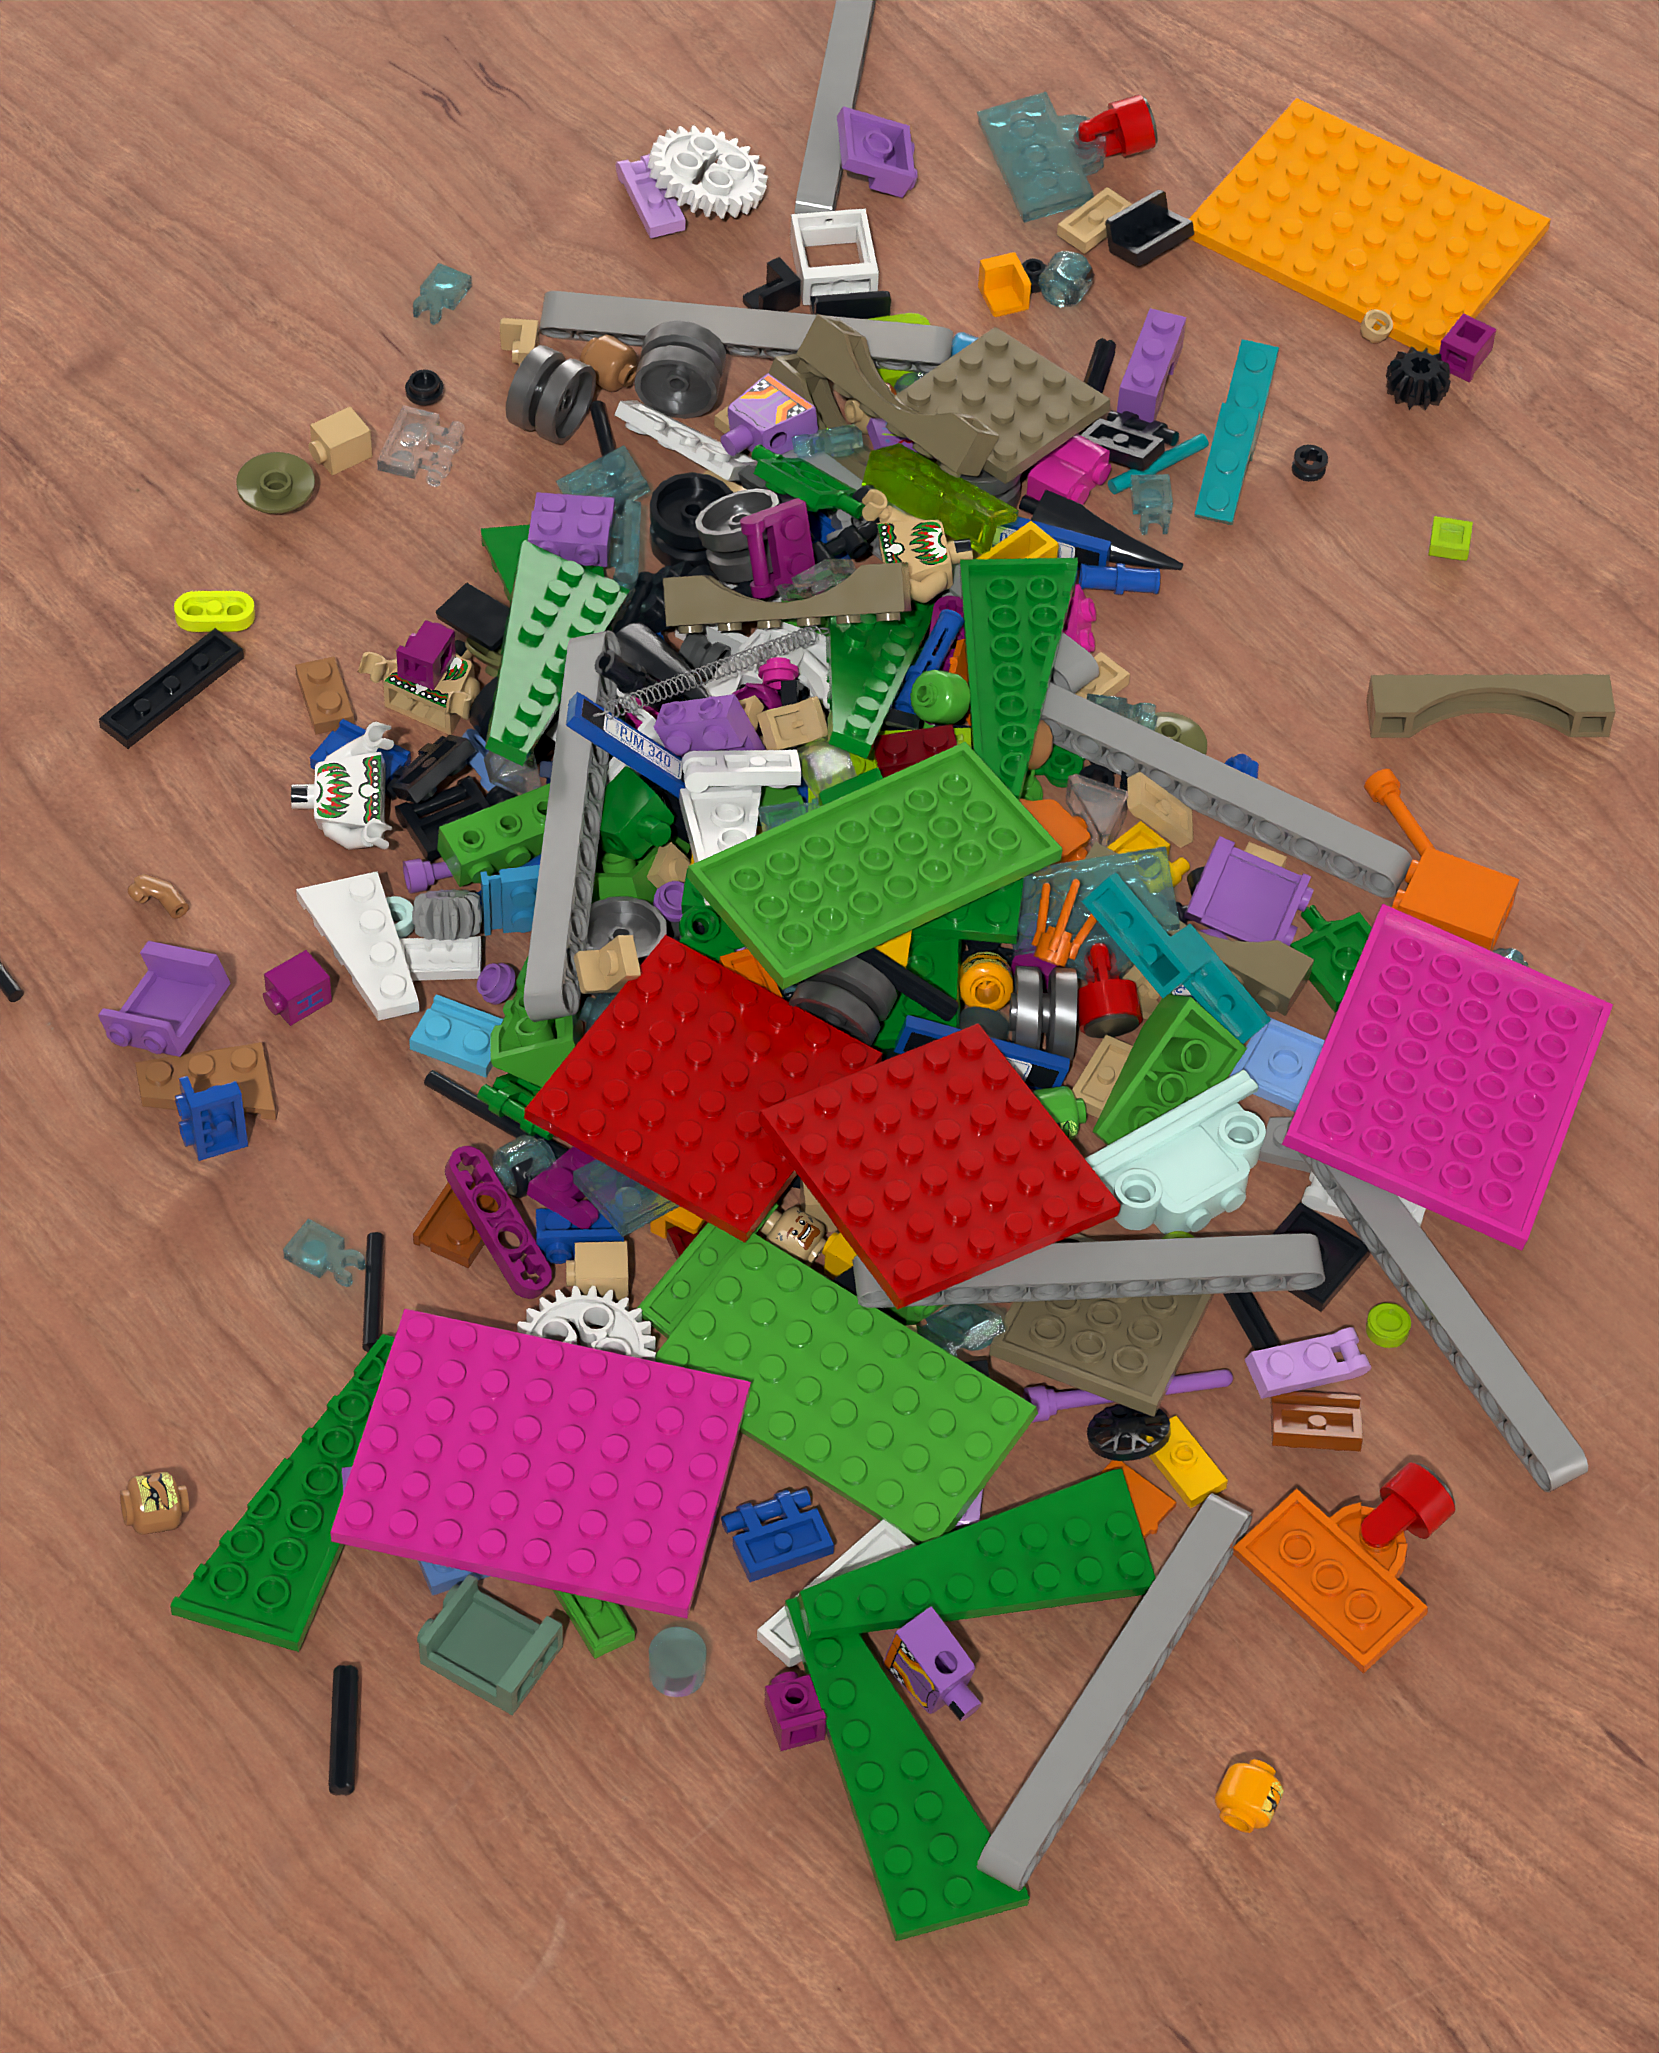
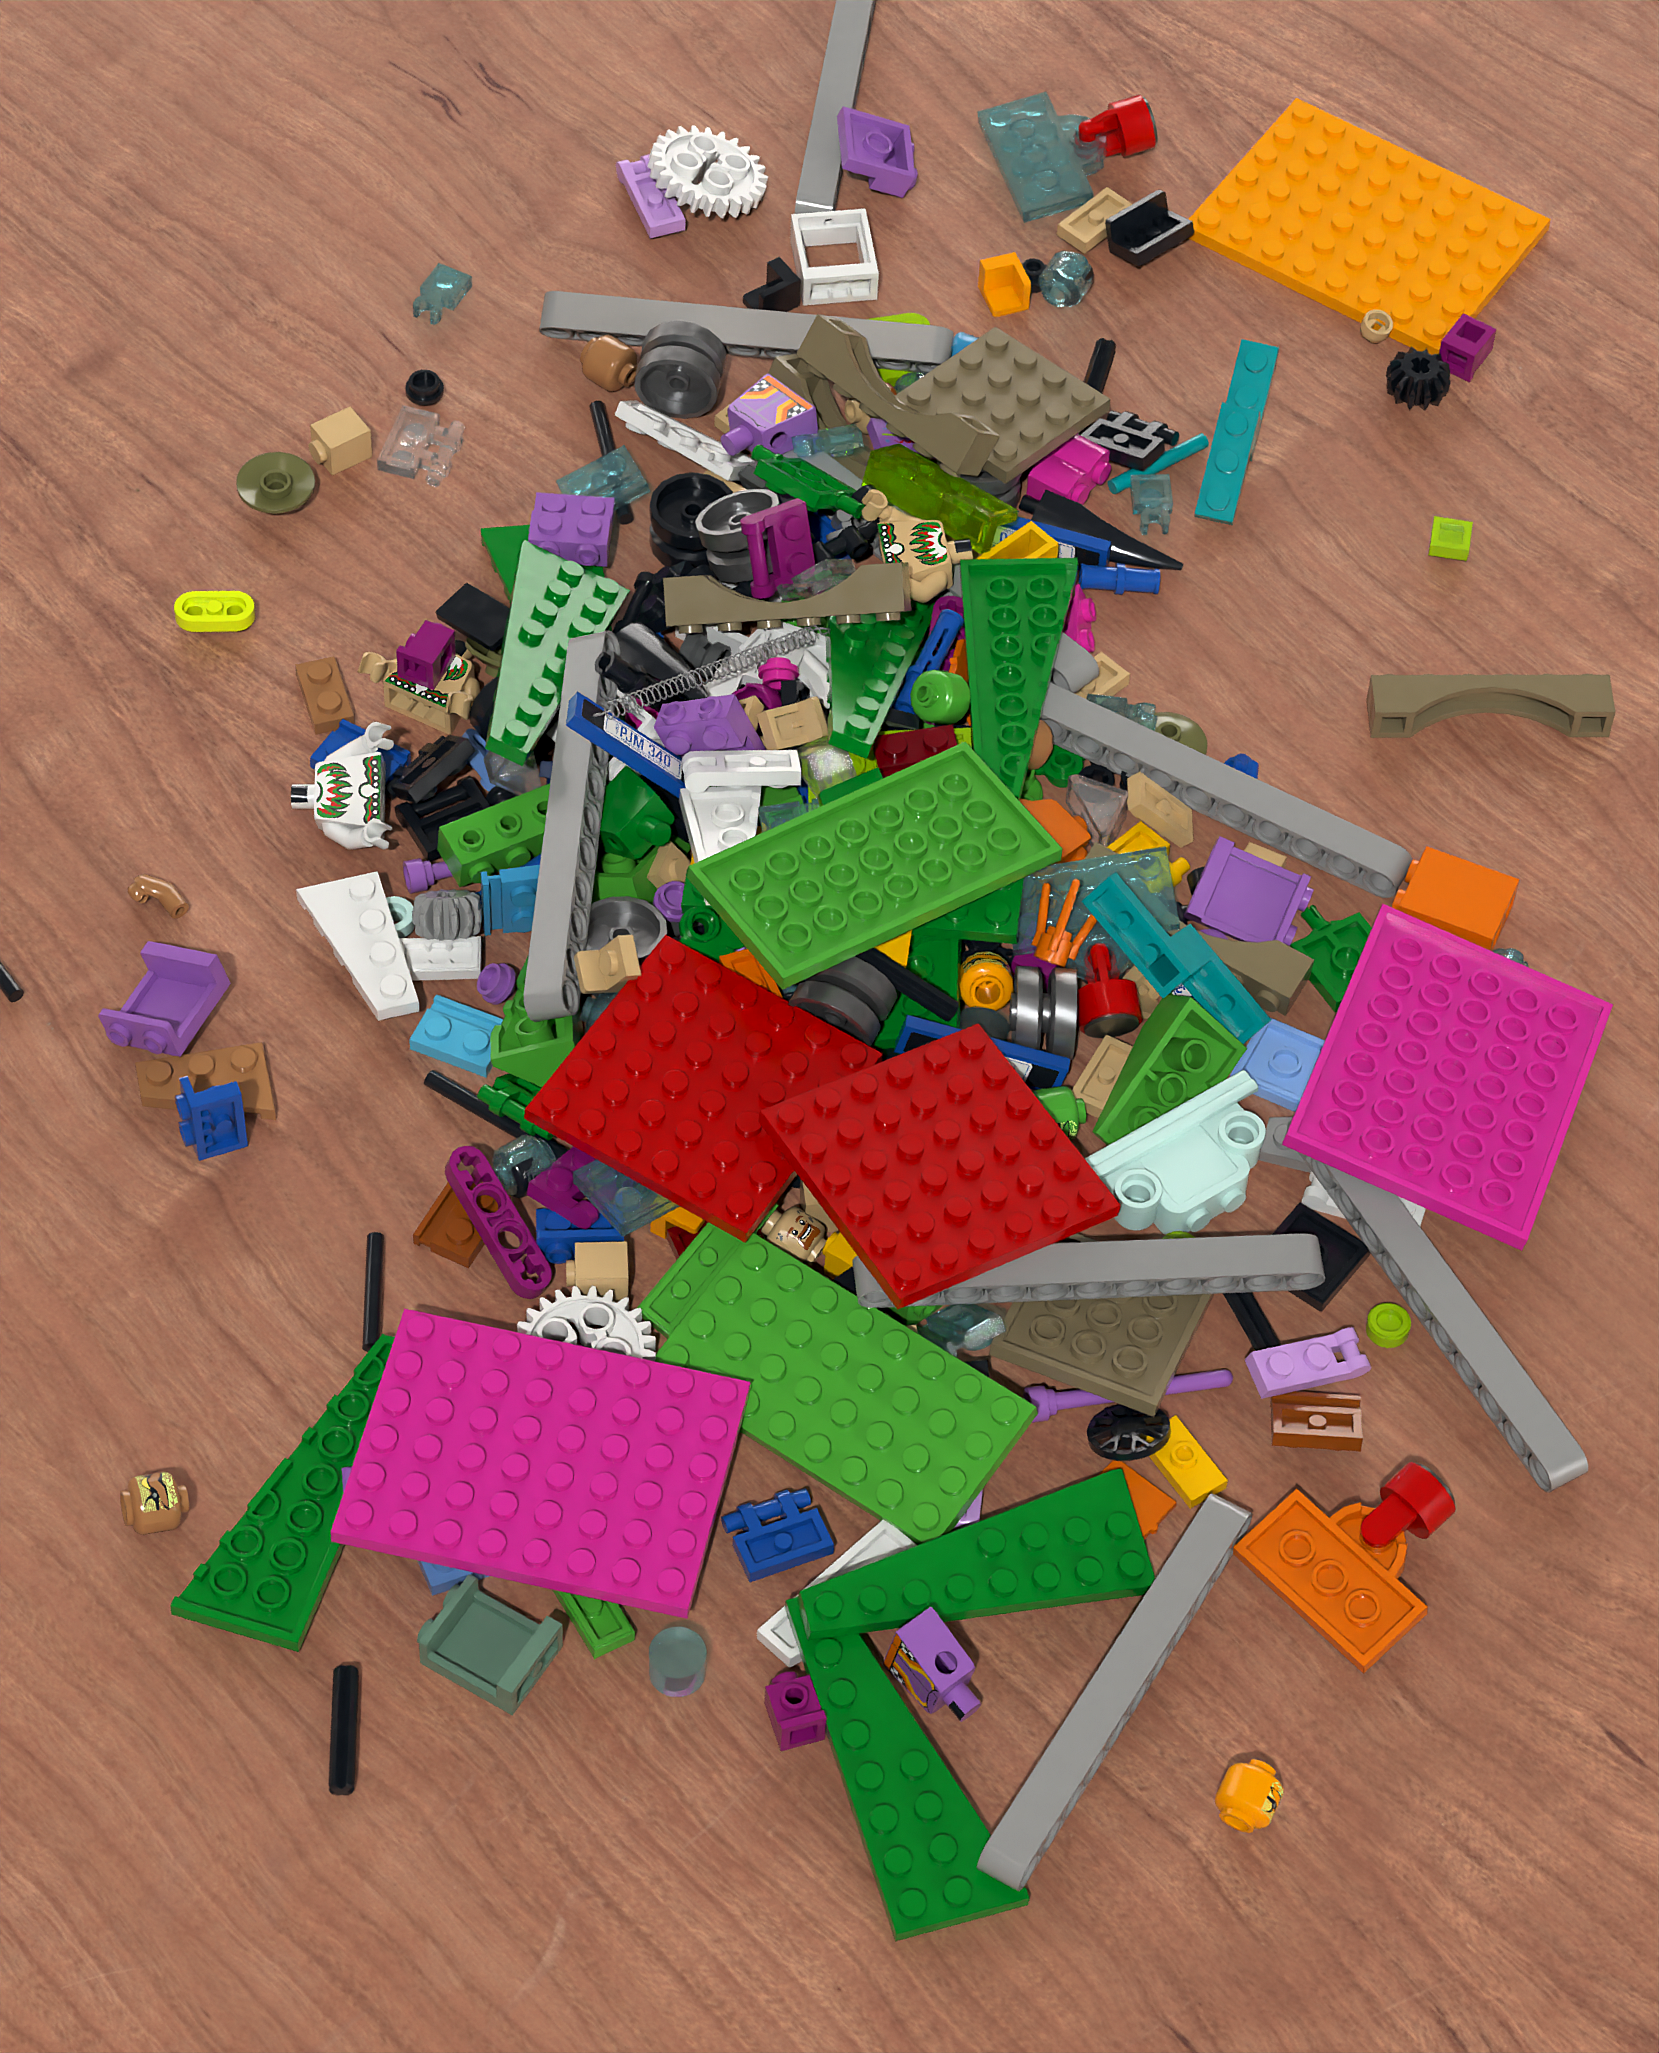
black tile [99,628,244,749] -> none
magenta brick [263,950,332,1026] -> none
clear light blue plate [283,1219,366,1287] -> none
tan bracket [500,318,540,366] -> none
flat silver wheel [506,345,596,444] -> none
clear light blue plate [610,499,641,609] -> none
black panel [809,291,891,319] -> none
medium lavender arch [1117,308,1186,423] -> none
black bush [1291,444,1328,482] -> none
orange piece [1364,769,1435,857] -> none

